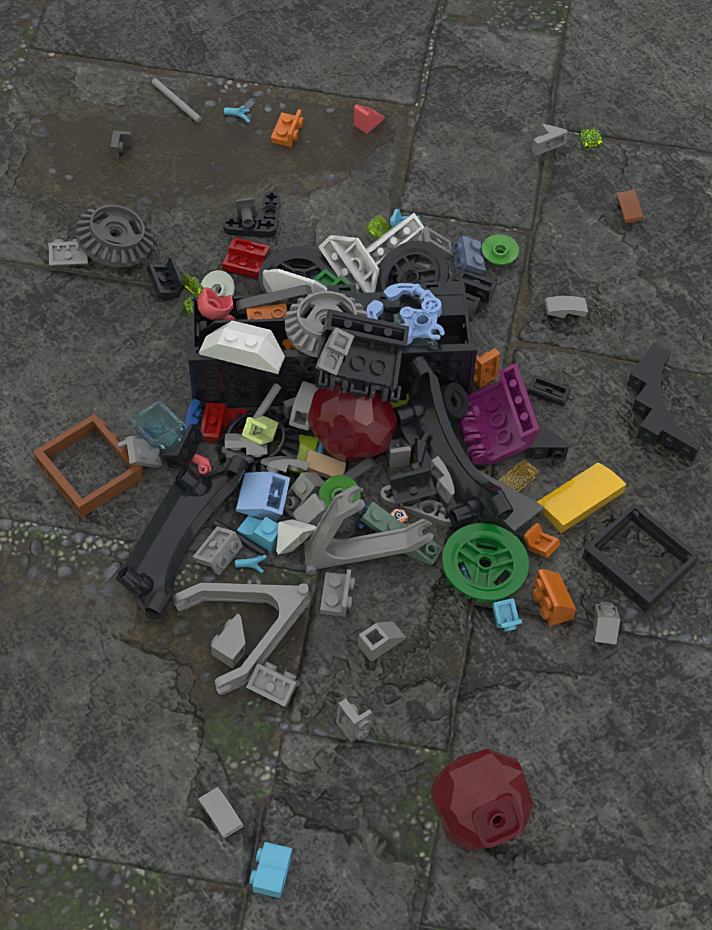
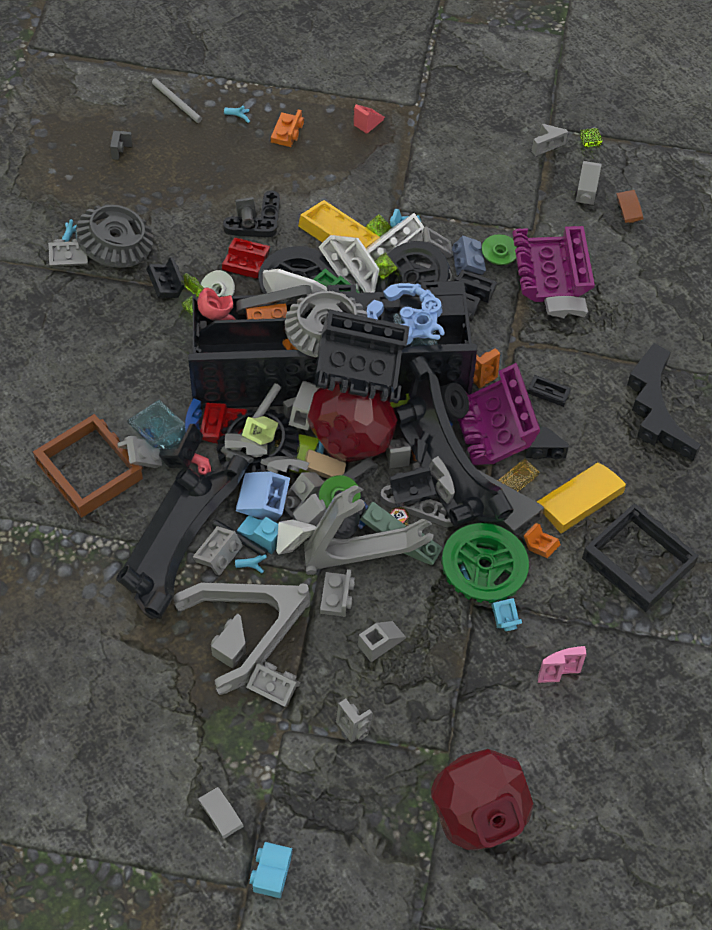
white wedge [199,321,285,374] -> none
light grey slope [315,327,354,376] -> none
orange slope [532,569,576,626] -> none
light grey slope [593,602,620,644] -> none
none -> medium azure bar [62,219,77,242]
none -> yellow slope [298,200,380,248]
none -> clear neon green tile [374,252,397,280]
none -> magenta slope [512,226,595,302]
none -> bright pink slope [537,646,586,683]
none -> light grey slope [575,161,601,205]

